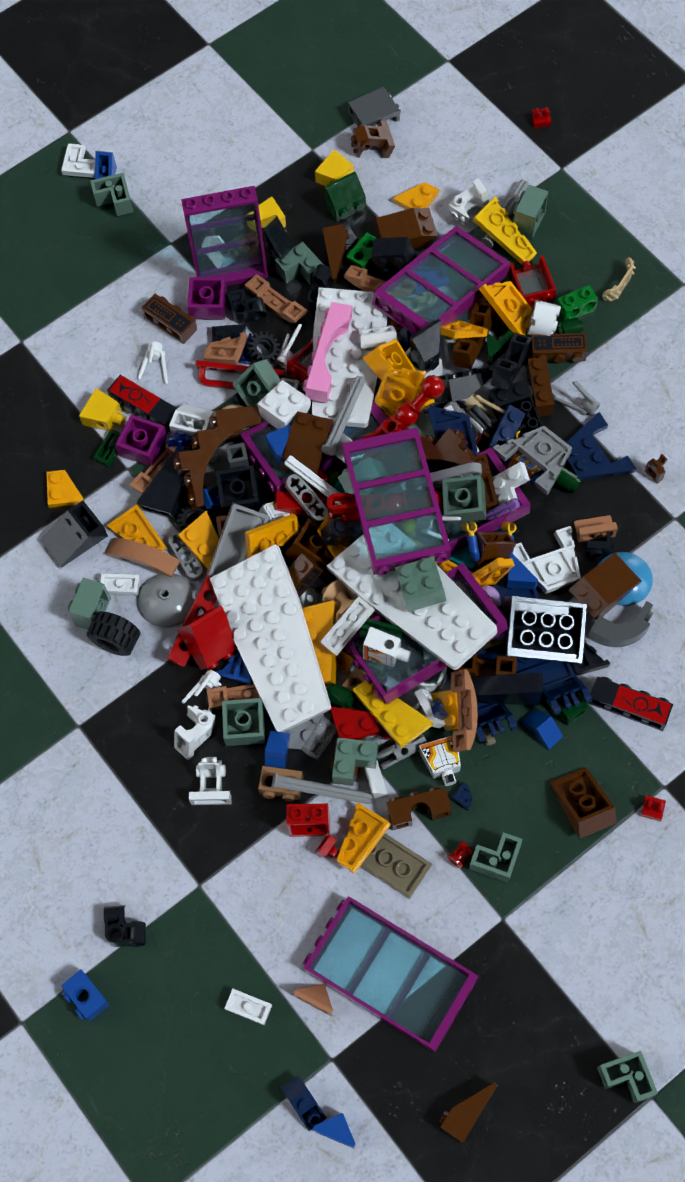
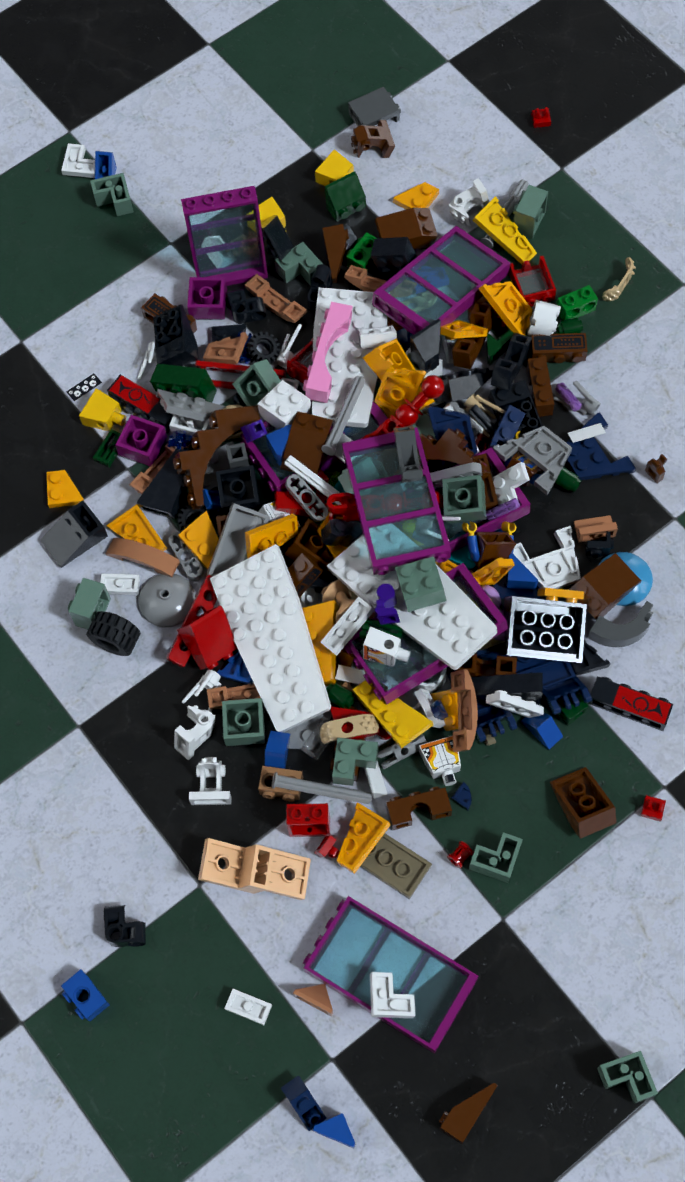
none -> black sticker [66,373,102,401]
none -> dark green wedge [150,364,217,403]
none -> black slope [153,304,199,366]
none -> light grey wing [156,389,226,421]
none -> light nougat bracket [198,838,311,900]
none -> dark purple leg [240,419,267,443]
none -> tan piece [320,714,379,744]
none -> white sticker [335,665,375,685]
none -> white plate [370,972,415,1018]
none -> dark purple leg [374,584,400,625]
none -> dark grey arch [393,426,423,483]
none -> white plate [486,690,544,718]
none -> light orange wing [537,588,584,603]
none -> medium lavender axle [555,382,582,412]
none -> white sticker [568,423,606,443]

